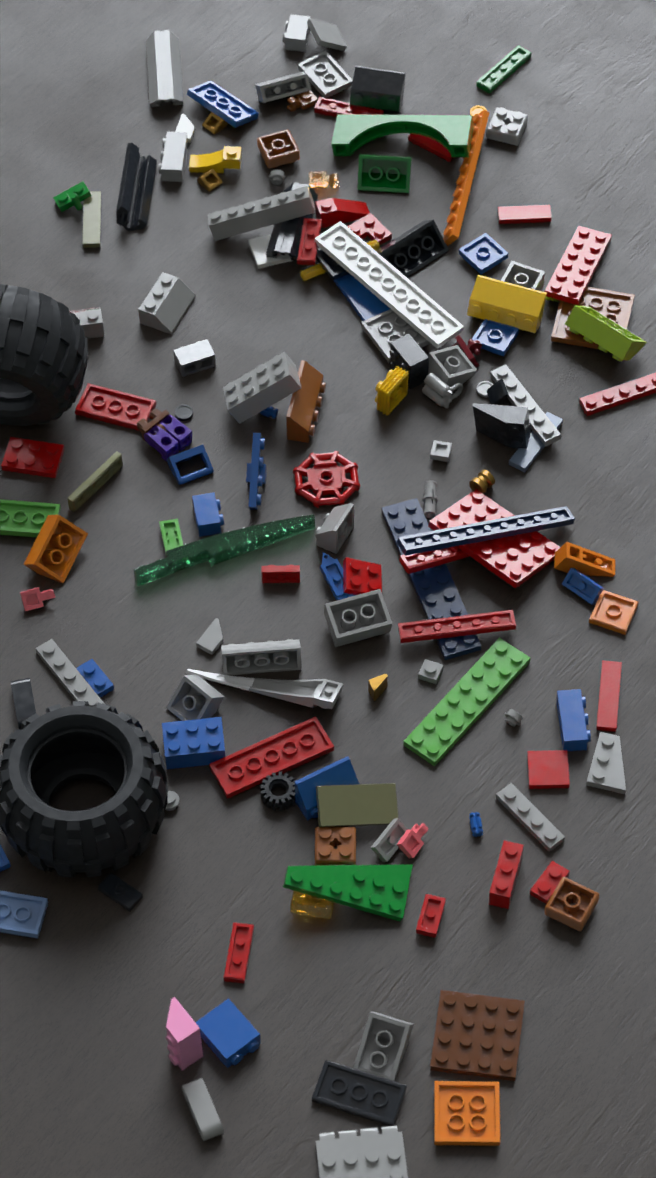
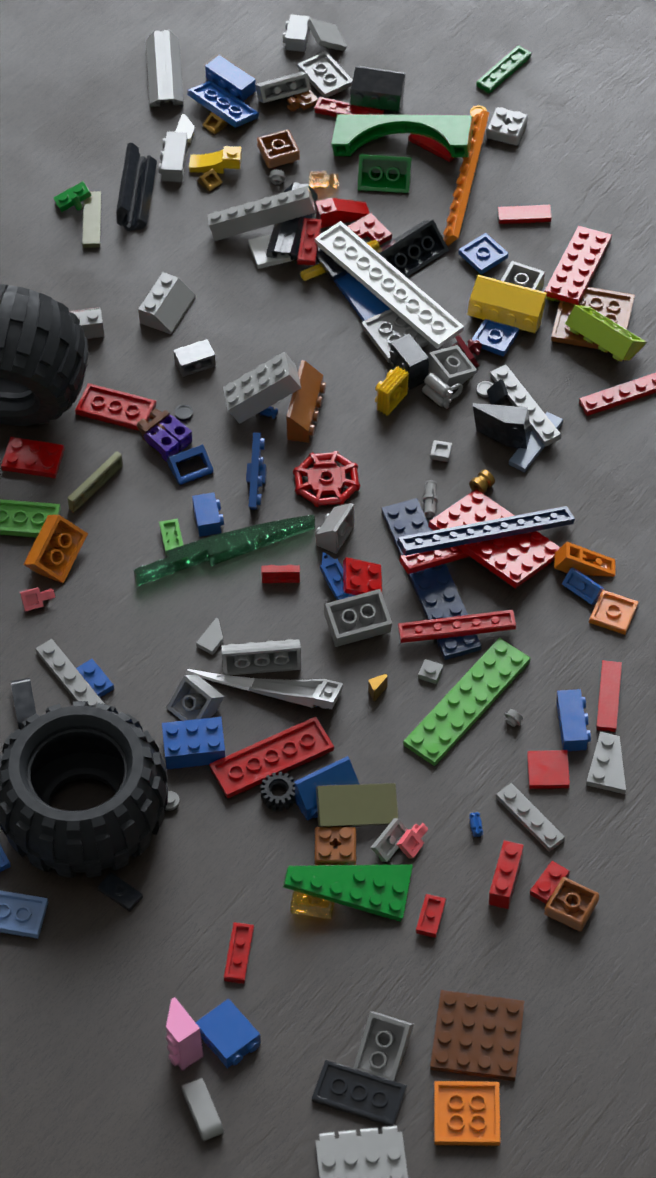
none -> brick [205,55,256,102]

